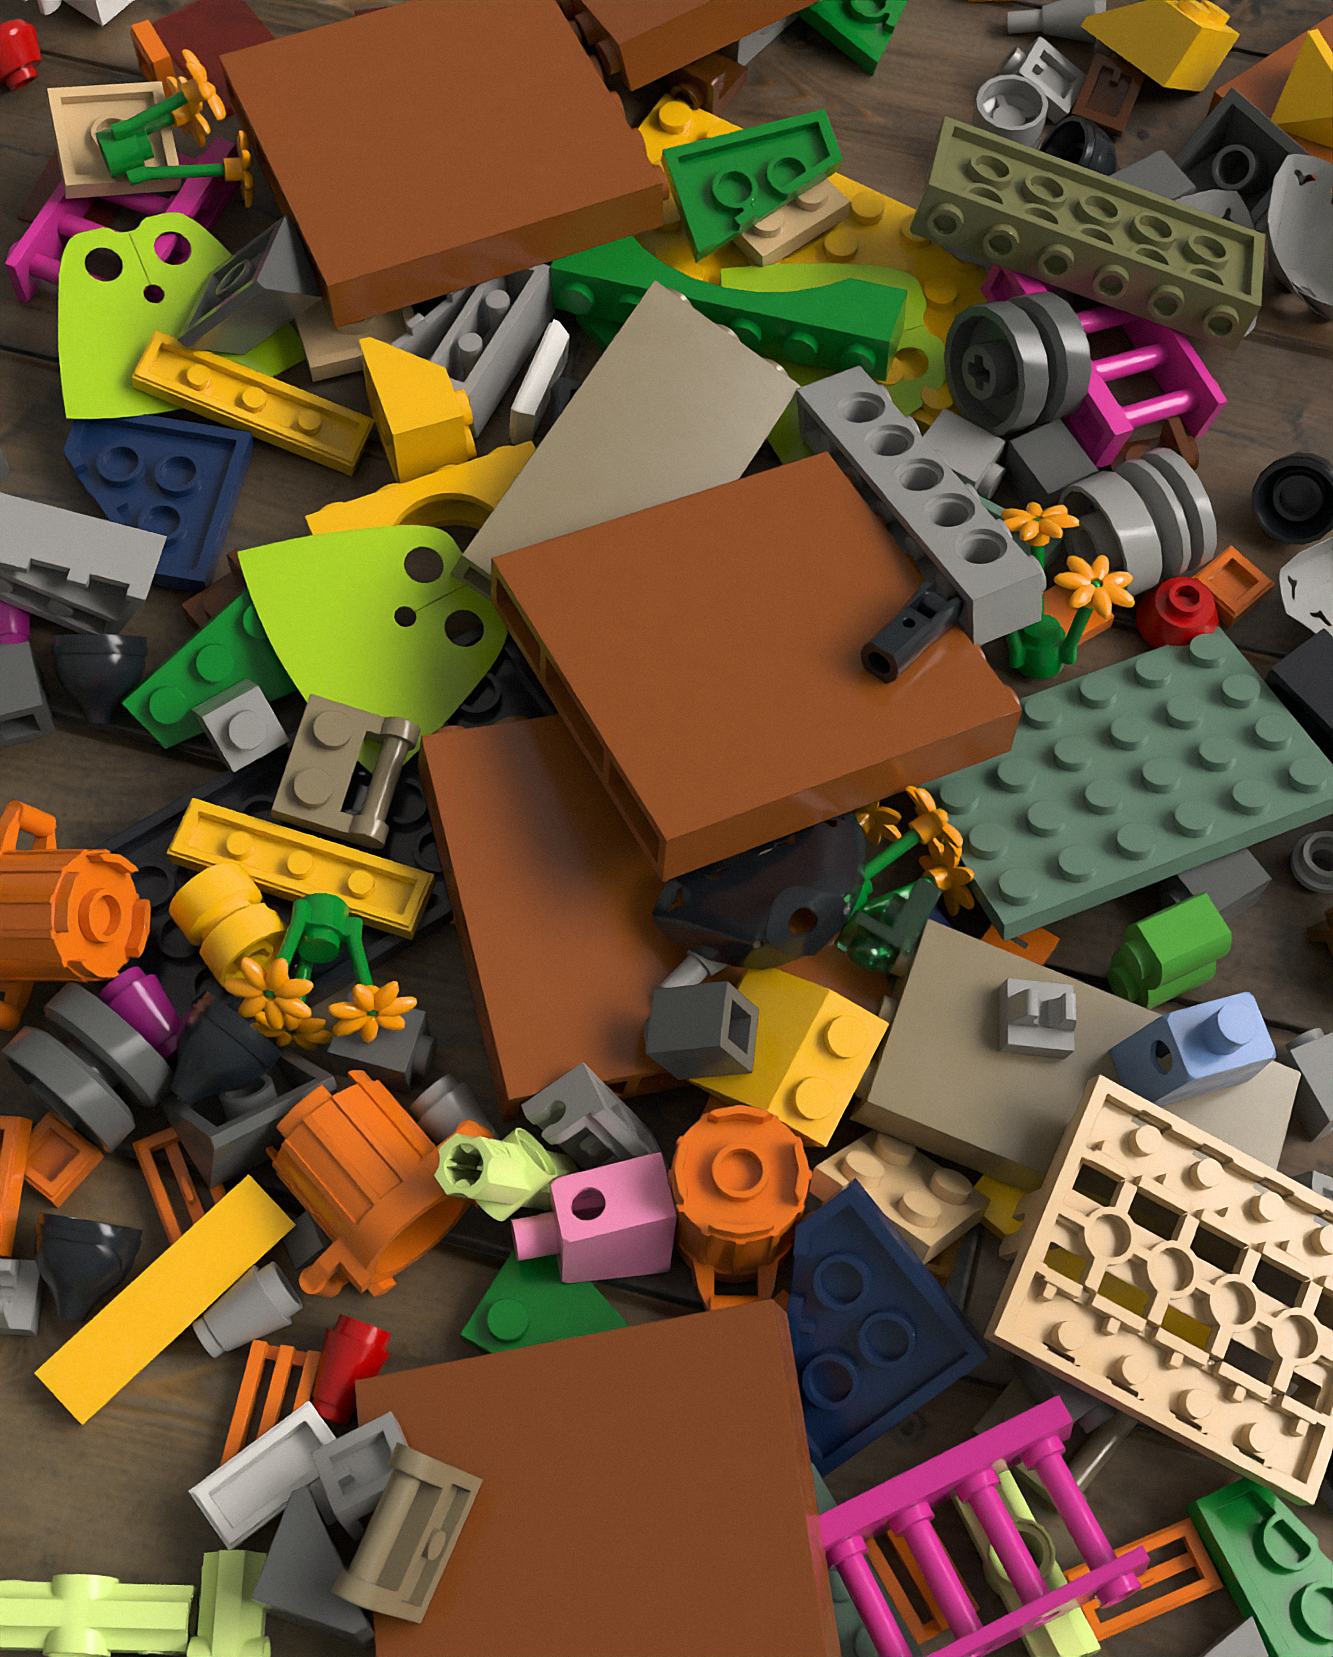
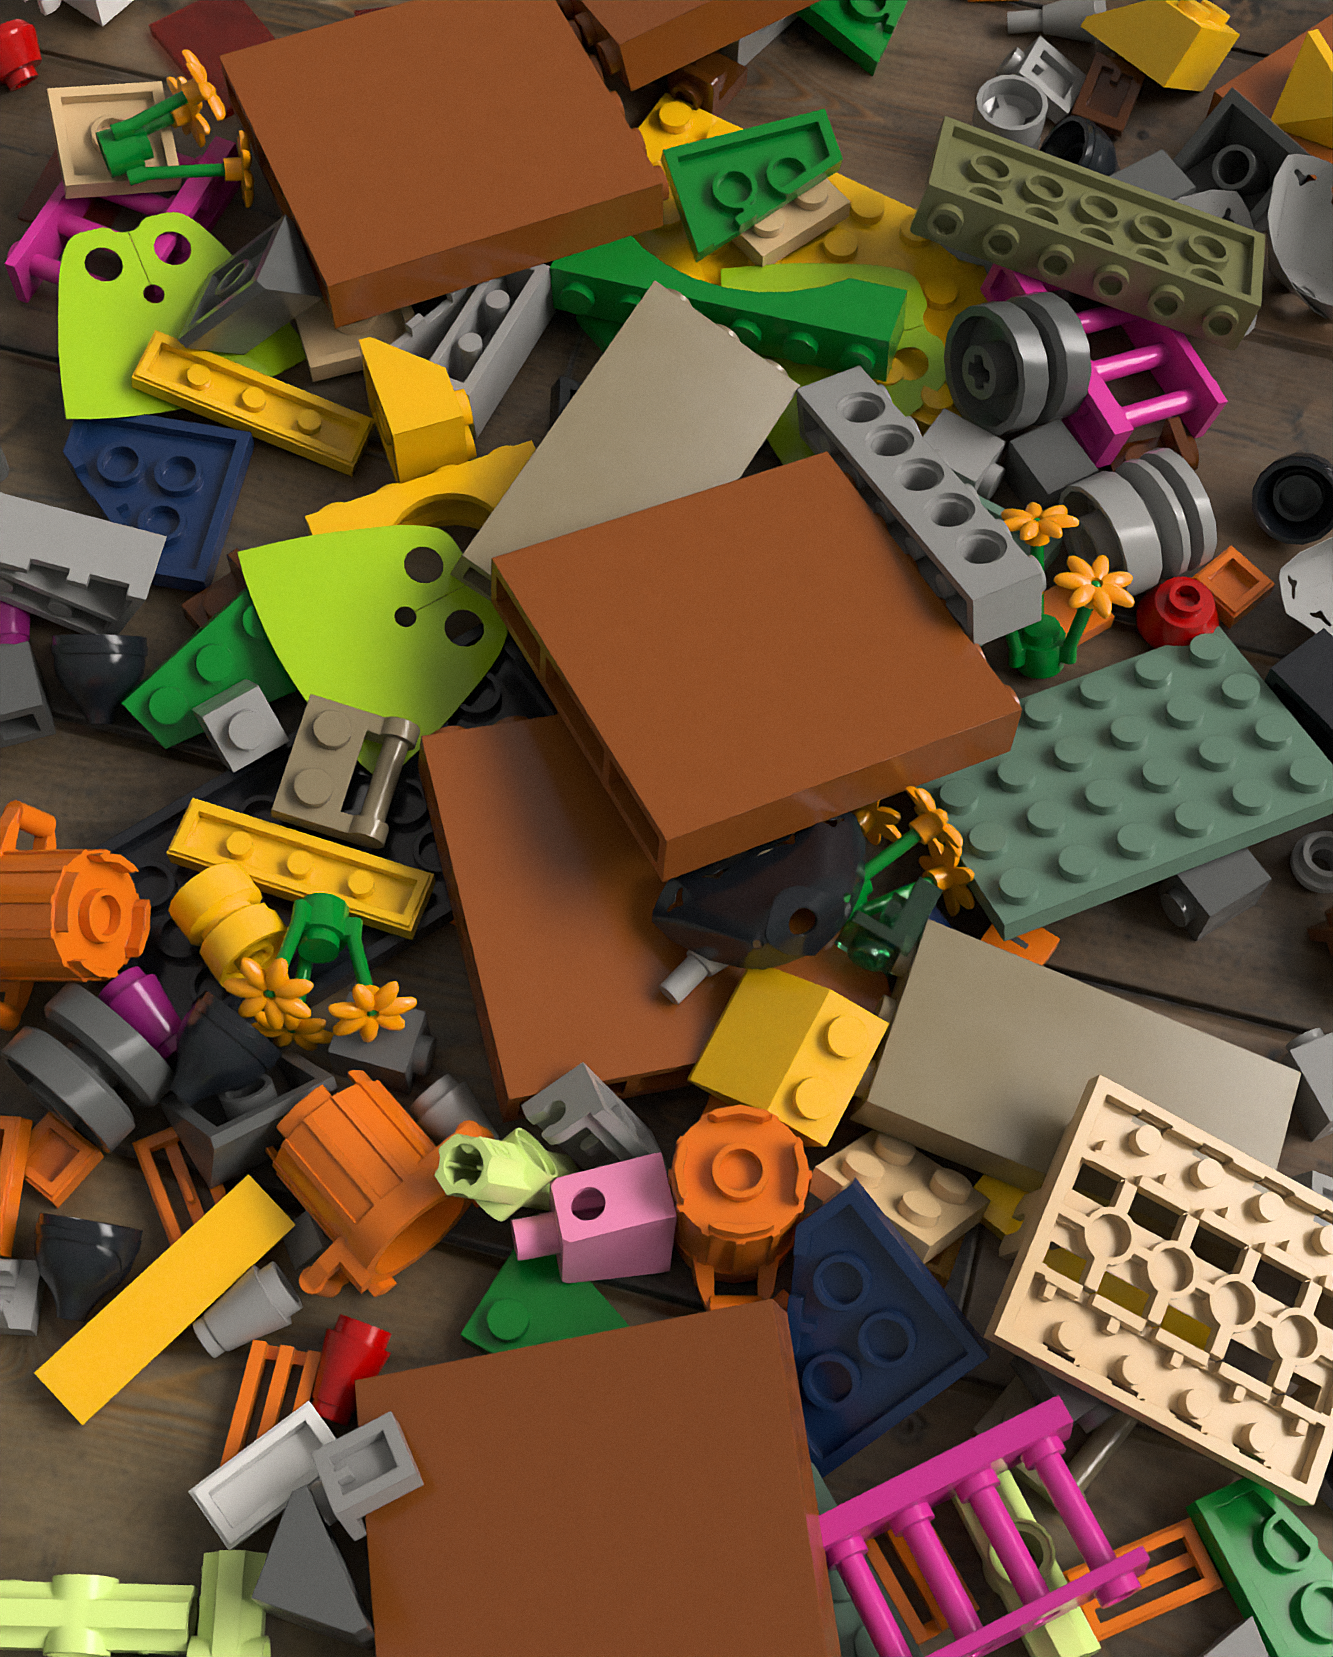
orange tile [130,19,176,99] -> none
dark tan plate [331,1442,483,1624] -> none
white tile [509,319,570,444] -> none
dark grey brick [644,981,759,1080] -> none
black bar [861,580,964,684] -> none
light grey tile [999,978,1077,1059] -> none
bright green brick [1107,892,1232,1009] -> none
medium blue torso [1109,992,1276,1107] -> none

